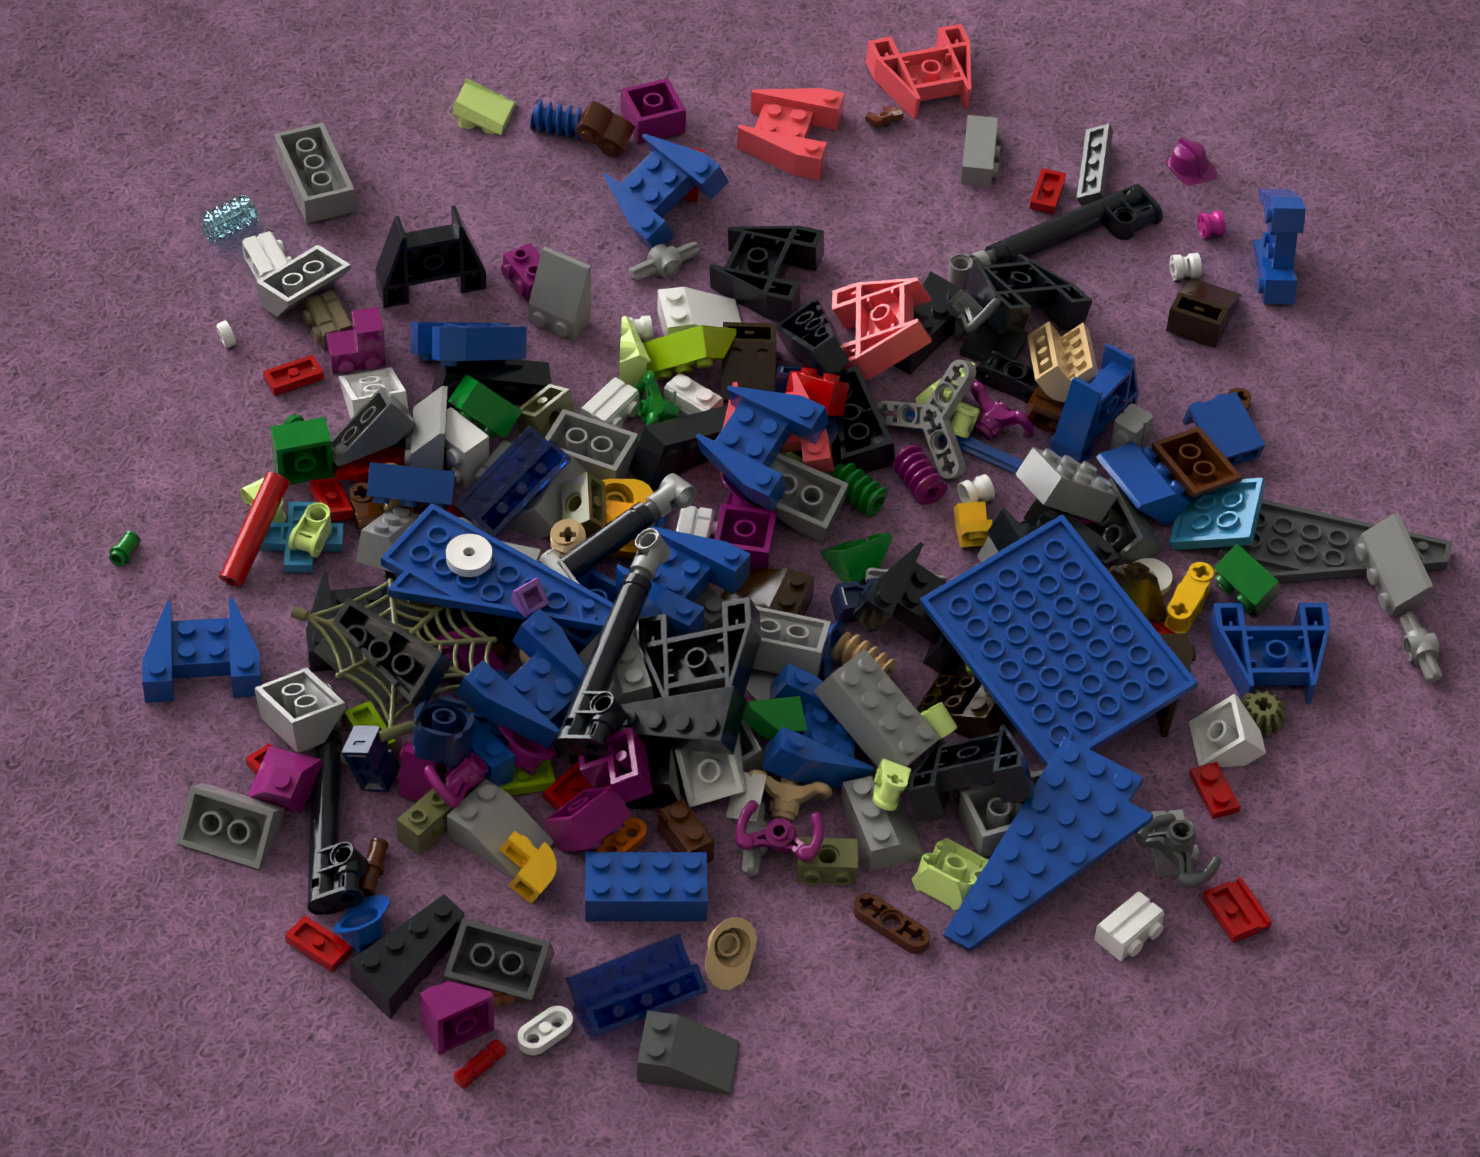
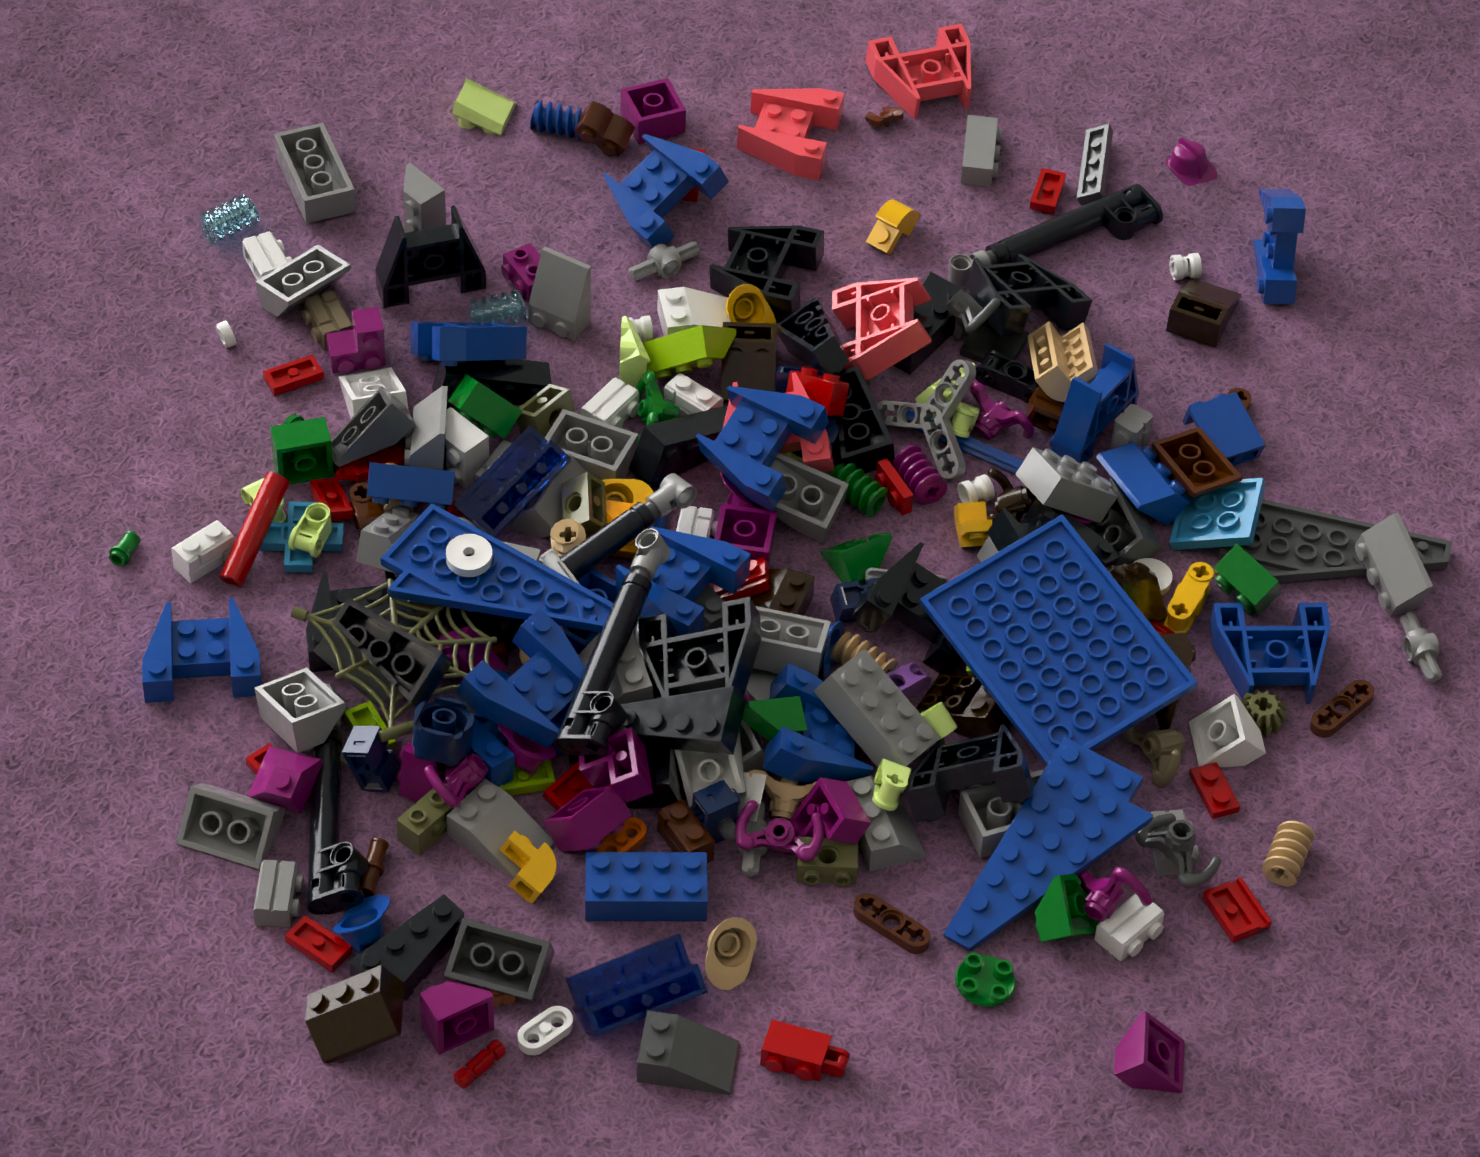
medium lavender slope [511,577,549,617] -> none
yellowish green slope [912,838,988,911] -> none
dark pink wheel [1197,210,1226,239] -> none
none -> white brick [171,520,235,584]
none -> light grey brick [253,860,304,928]
none -> dark brown slope [305,965,405,1063]
none -> light grey slope [403,163,446,233]
none -> clear light blue piece [468,289,527,324]
none -> dark blue piece [692,779,740,844]
none -> red plate [713,556,770,602]
none -> yellow piece [725,284,776,324]
none -> red brick [760,1019,850,1081]
none -> magenta brick [789,777,871,844]
none -> yellow brick [866,199,921,255]
none -> red plate [874,458,914,516]
none -> medium lavender leg [887,662,931,699]
none -> green dish [955,953,1016,1007]
none -> dark brown piece [988,468,1036,524]
none -> green slope [1035,874,1100,942]
none -> magenta piece [1077,867,1152,922]
none -> magenta slope [1114,1011,1184,1093]
none -> dark tan piece [1122,726,1185,788]
none -> tan piece [1262,821,1315,887]
none -> reddish brown beam [1310,680,1375,738]

